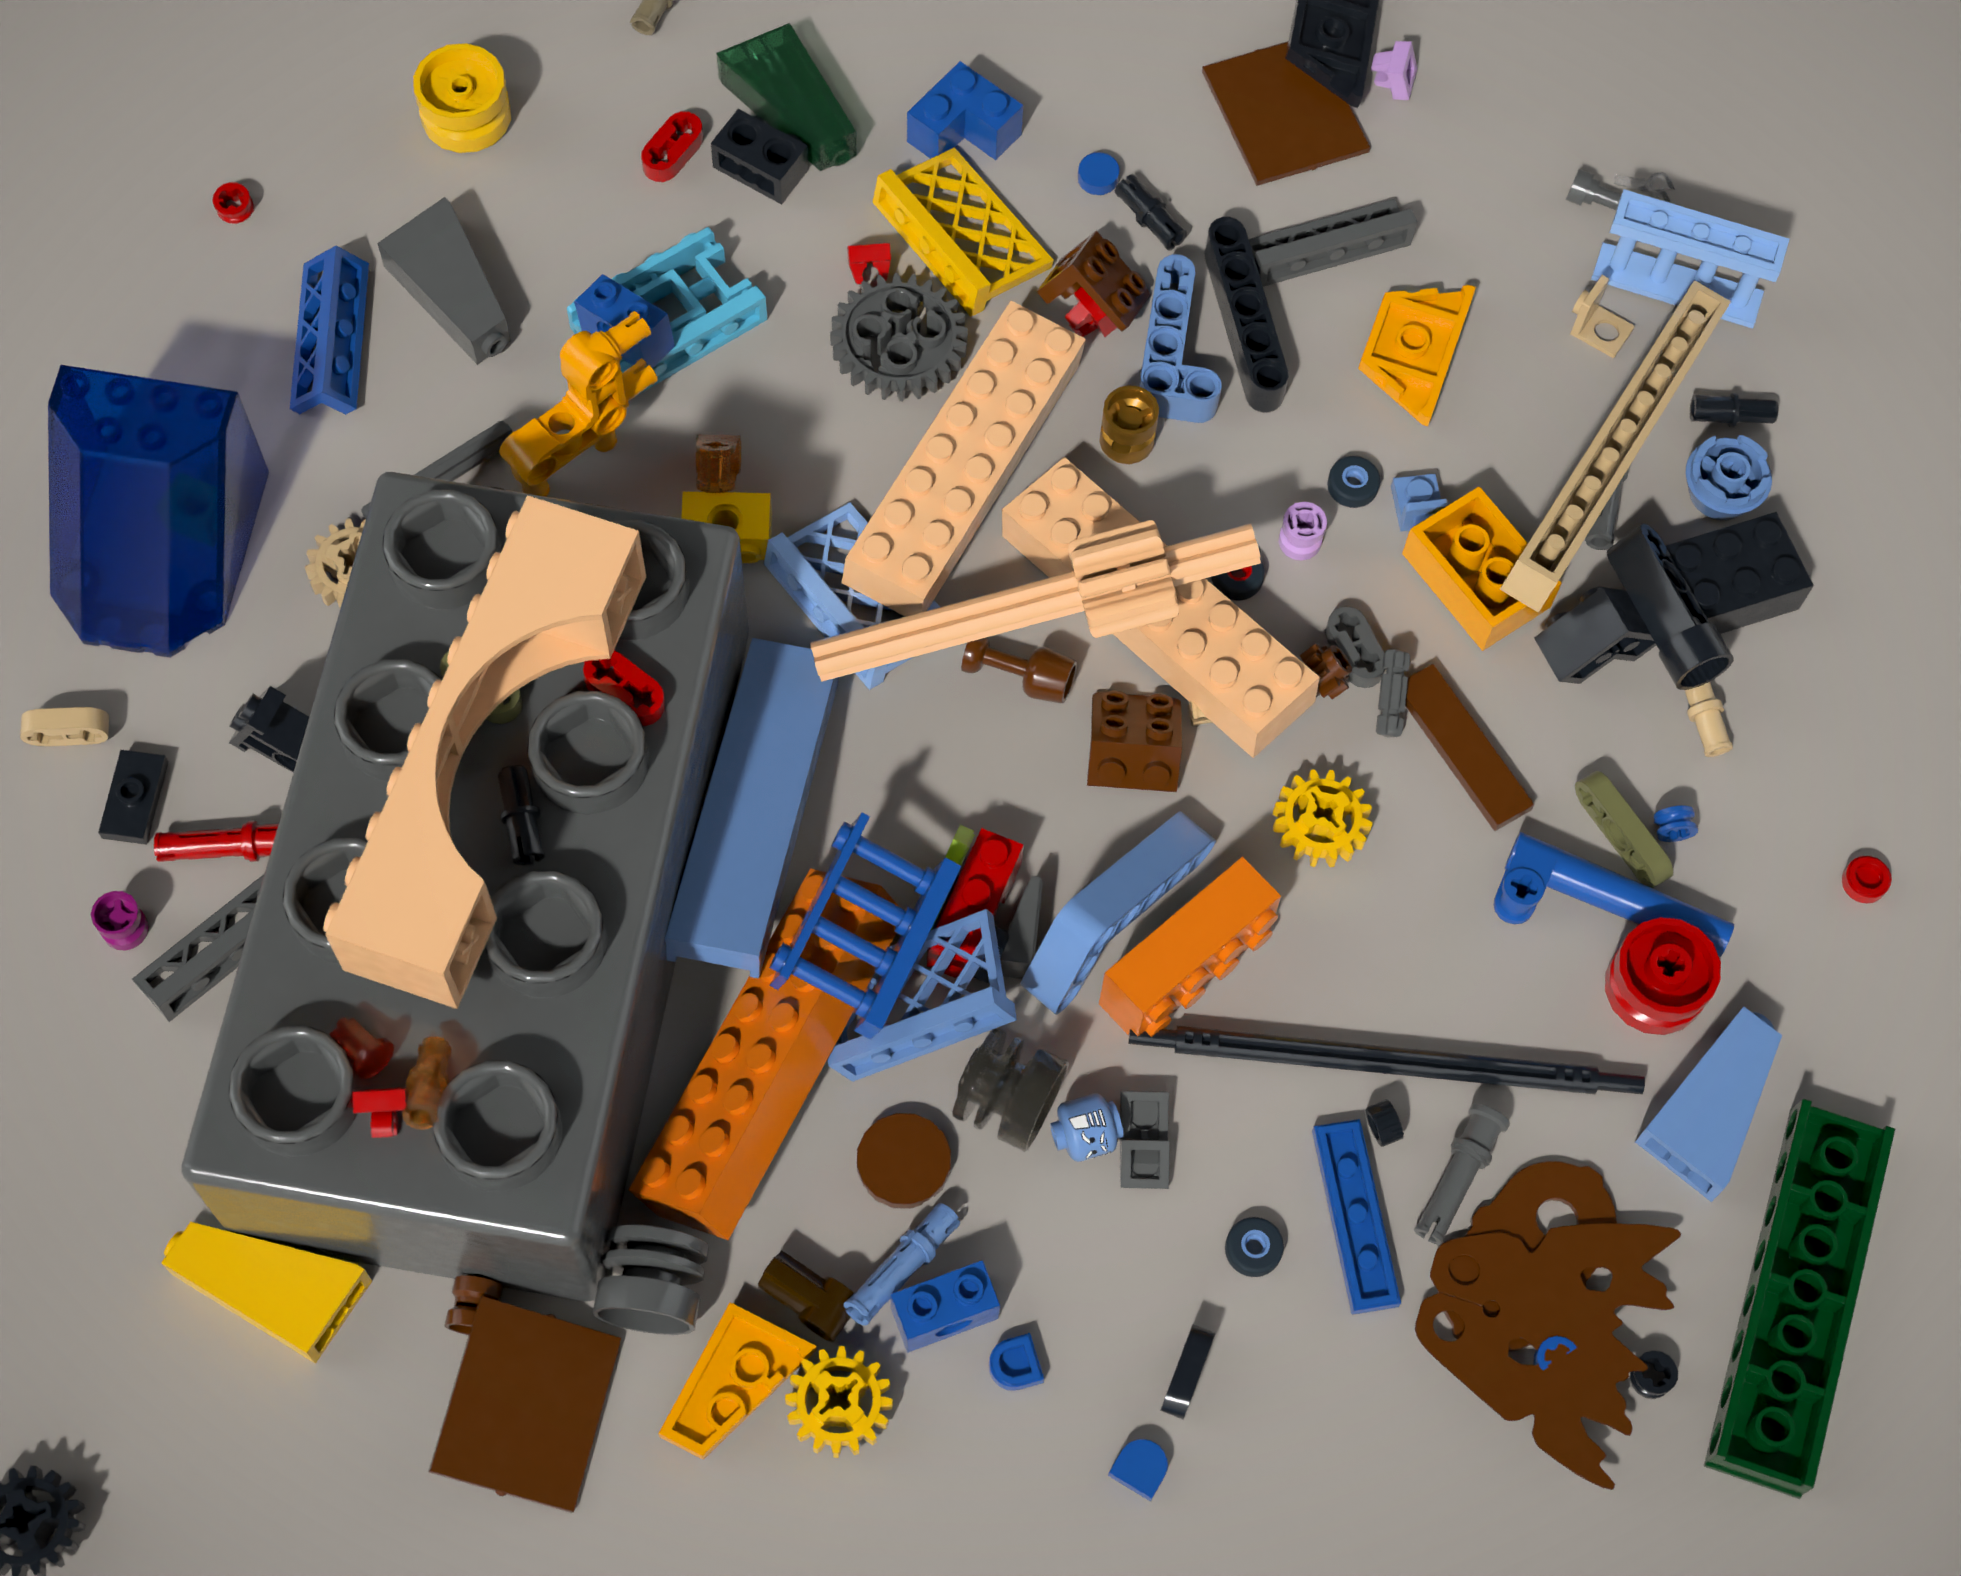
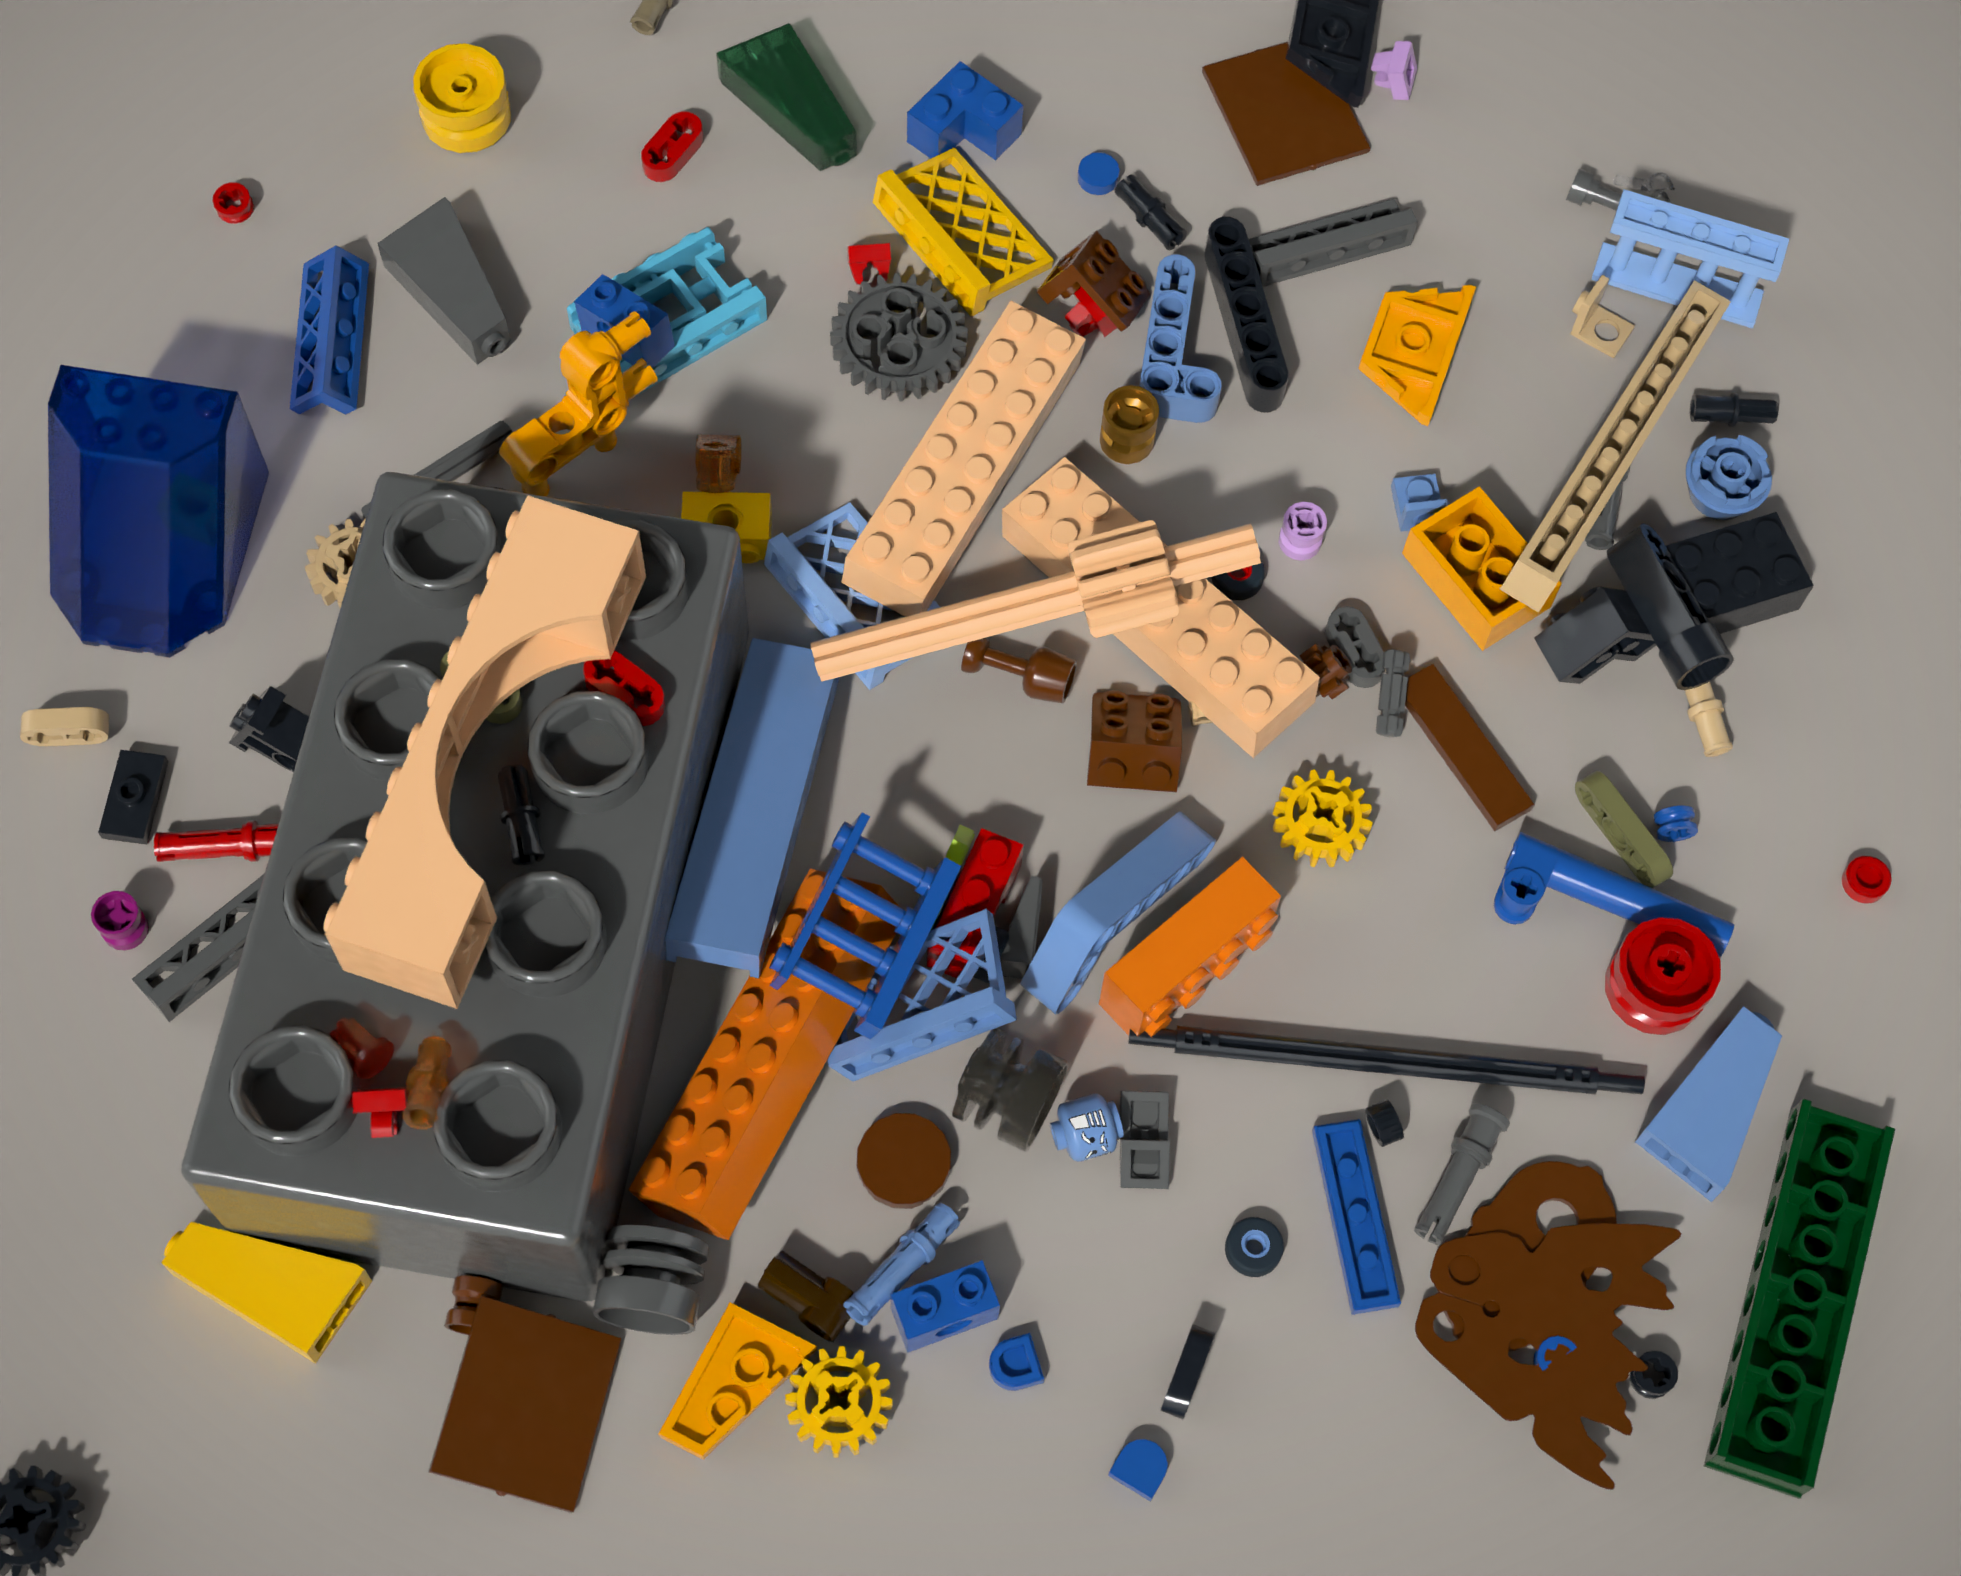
black brick [711,109,809,205] -> none
black wheel [1327,456,1380,508] -> none

